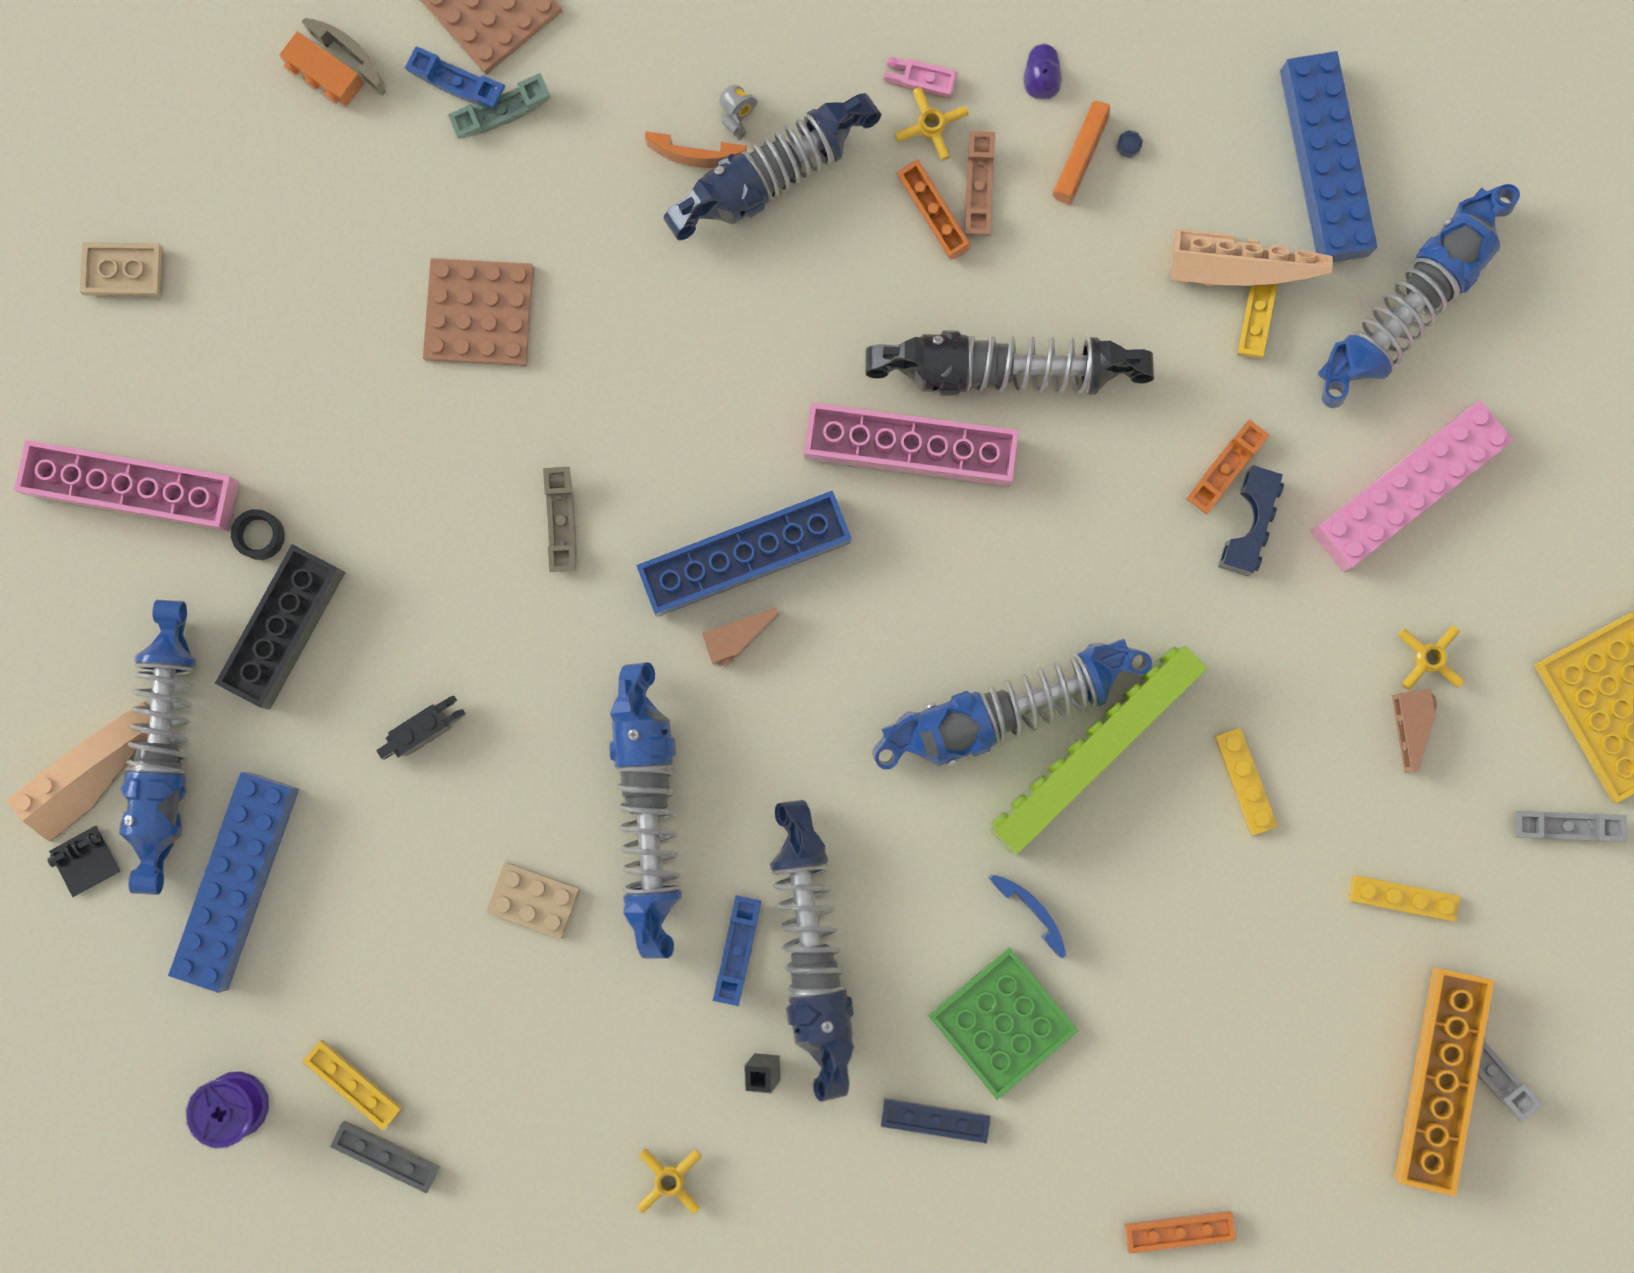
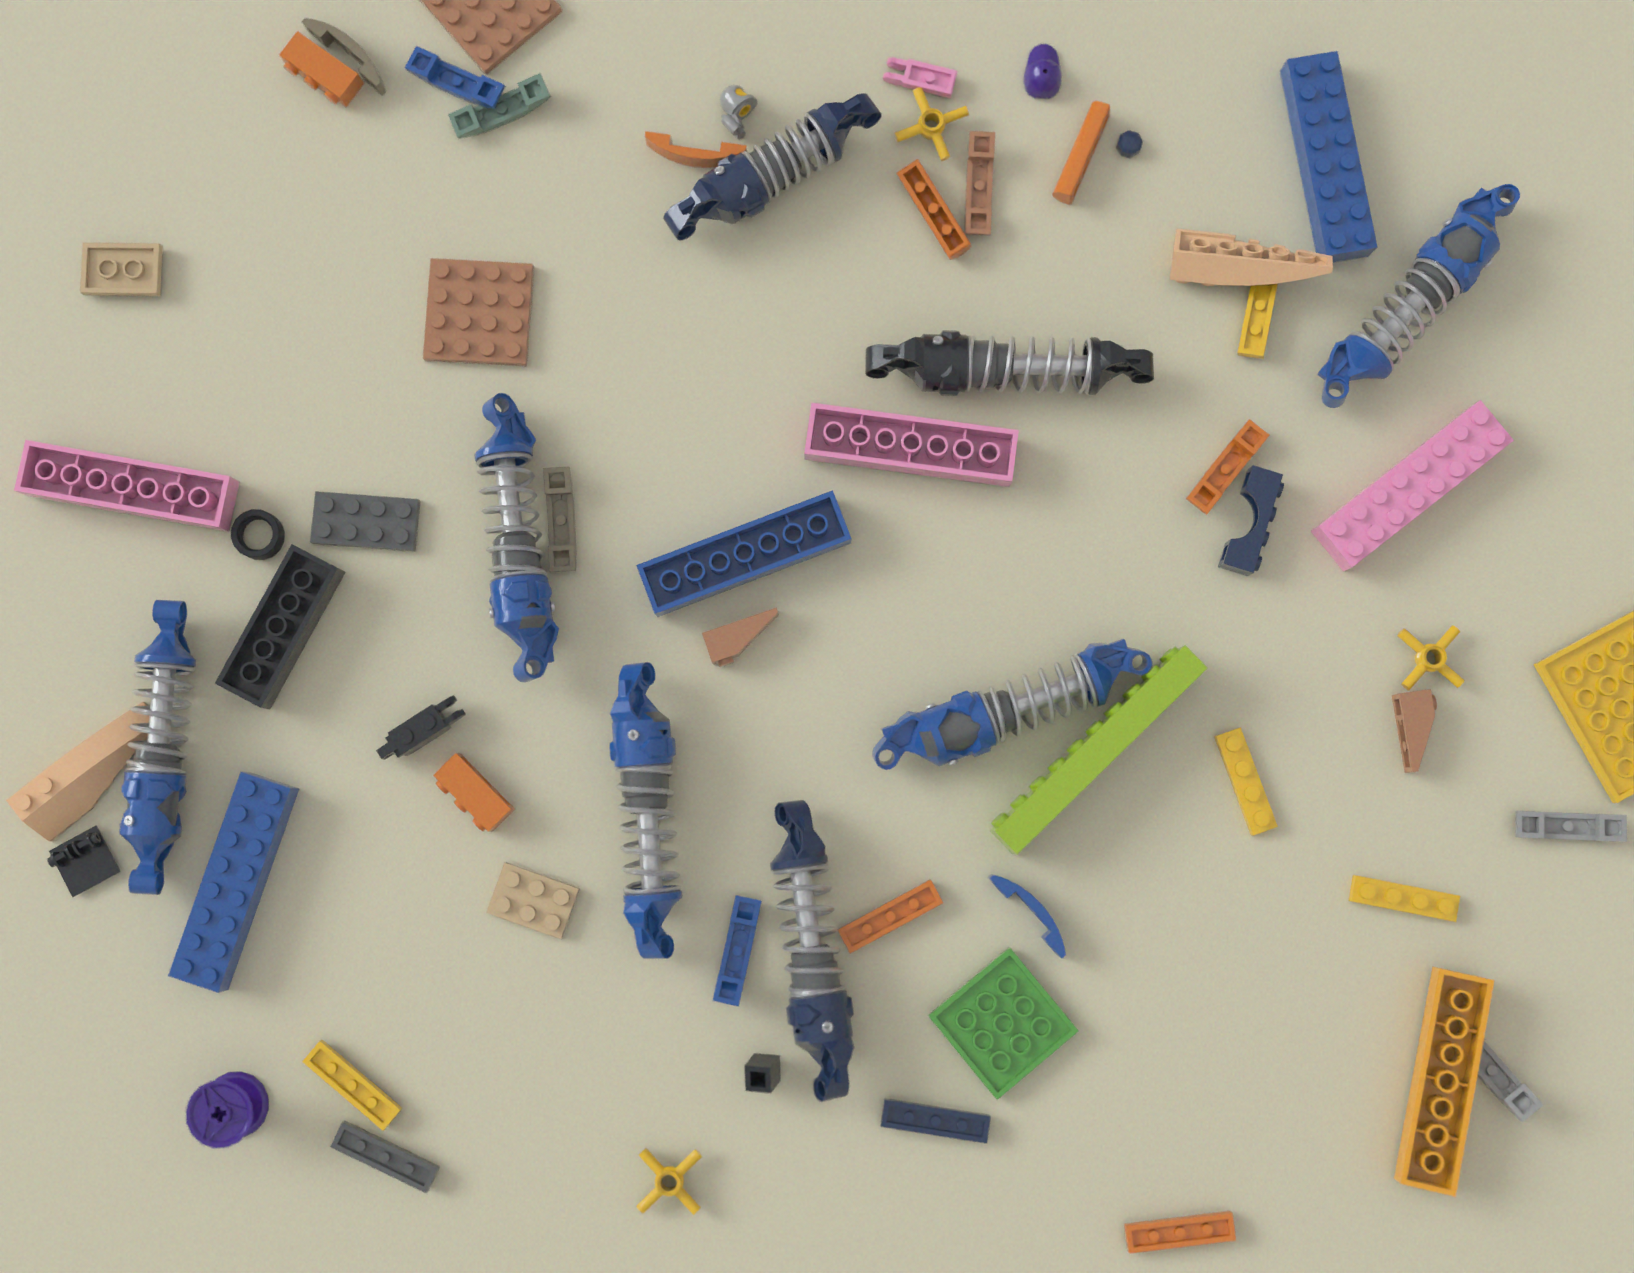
none -> dark grey plate [310,491,420,552]
none -> orange brick [433,753,515,832]
none -> piece [474,393,559,683]
none -> orange plate [838,879,943,953]

